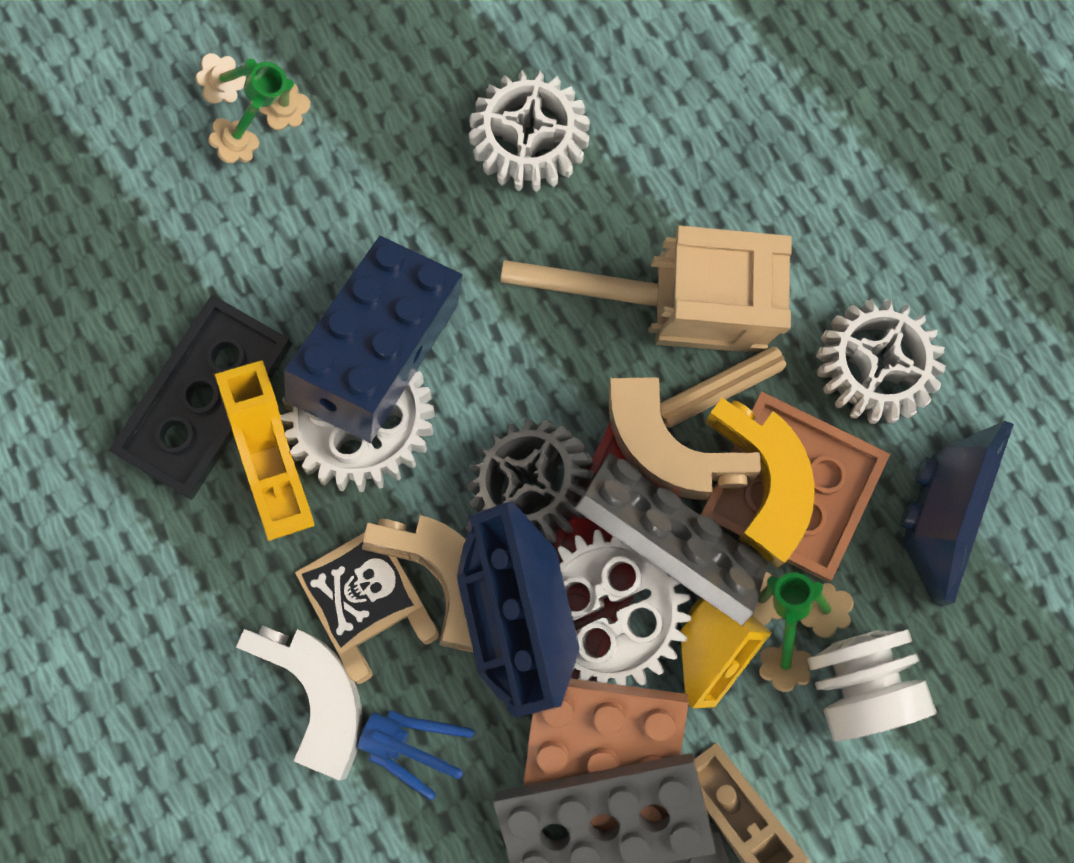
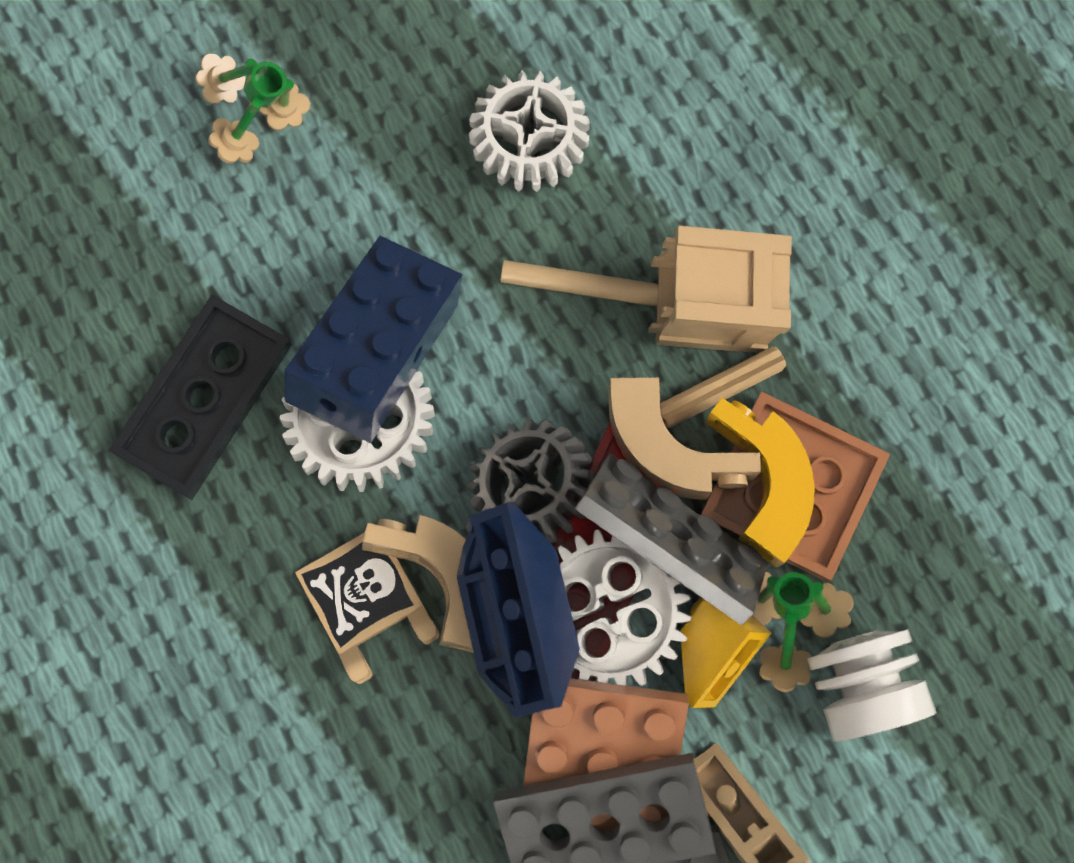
yellow arch [215,360,315,541] -> none
white arch [236,625,362,781] -> none
blue plant [358,710,475,800] -> none
white gear [816,299,946,424] -> none
dark blue wedge [900,421,1014,607] -> none

